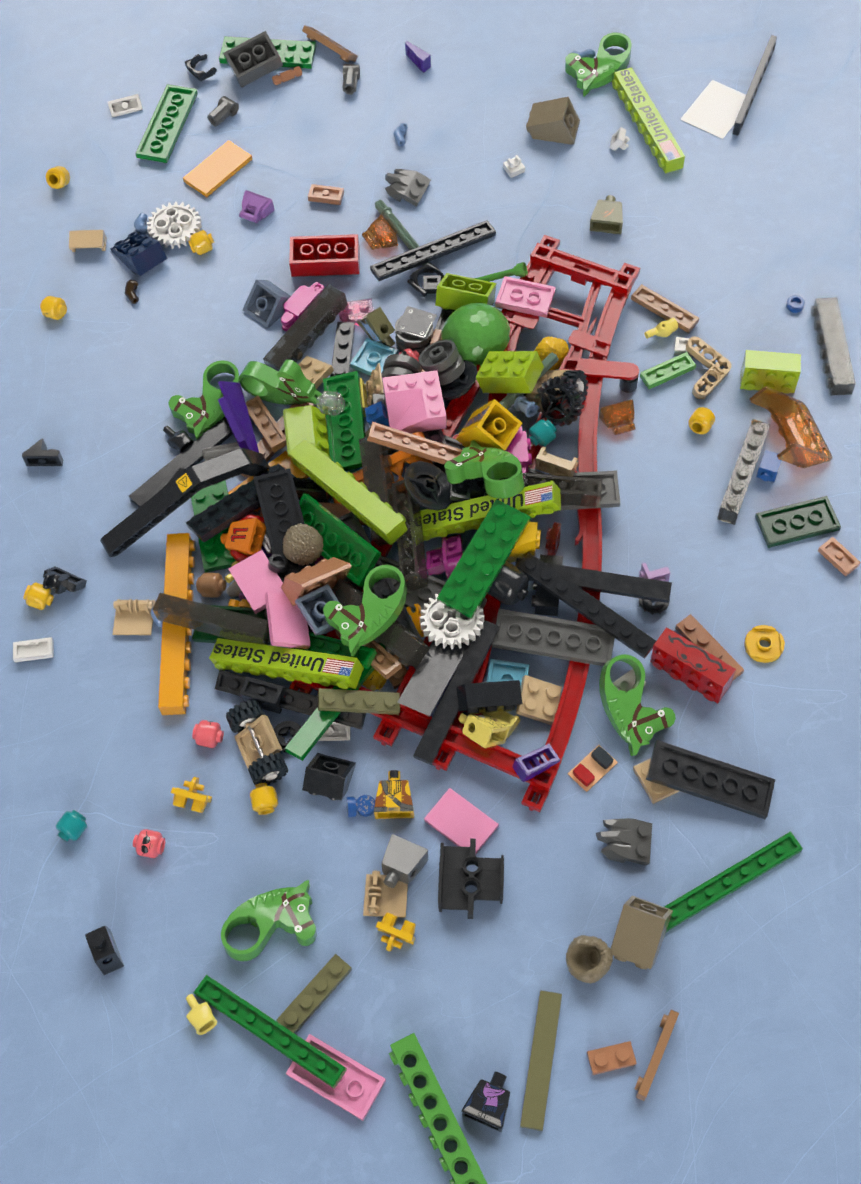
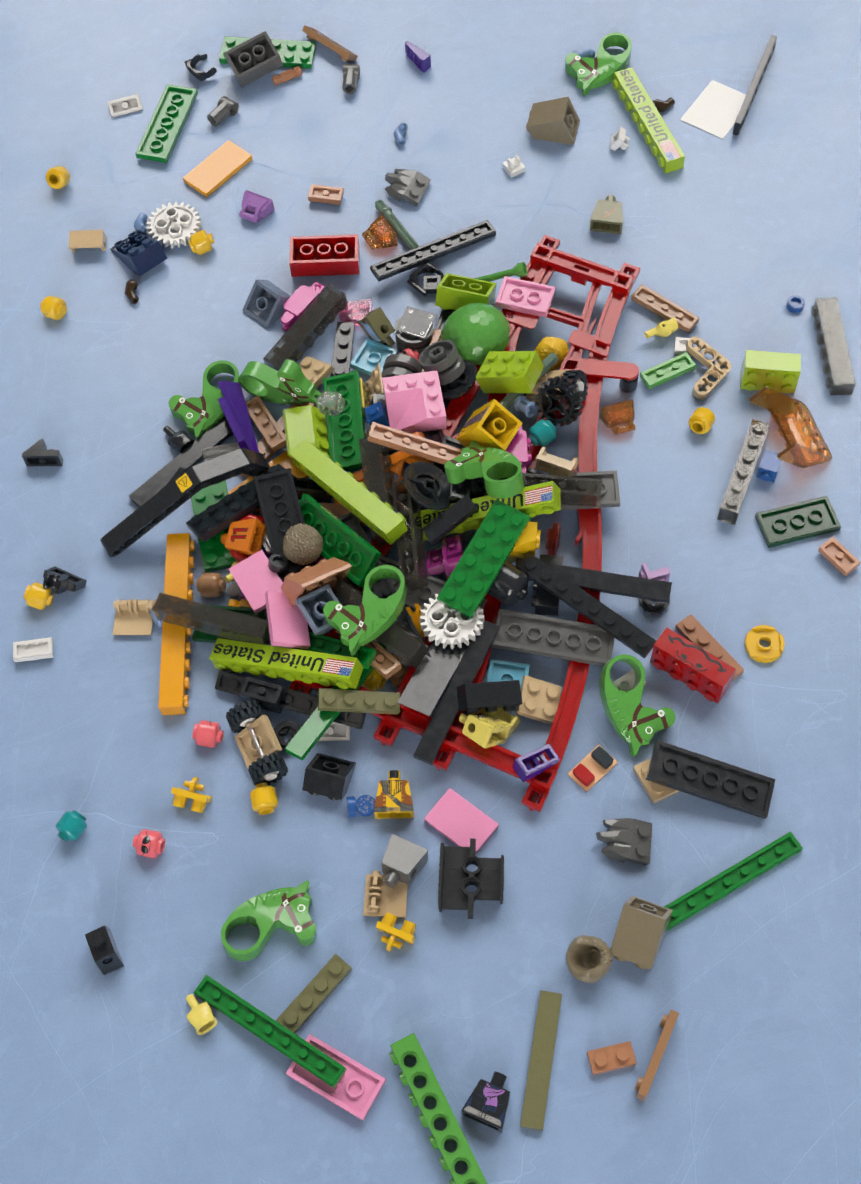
none -> black tile [422,494,478,545]
none -> dark brown arm [652,97,675,112]

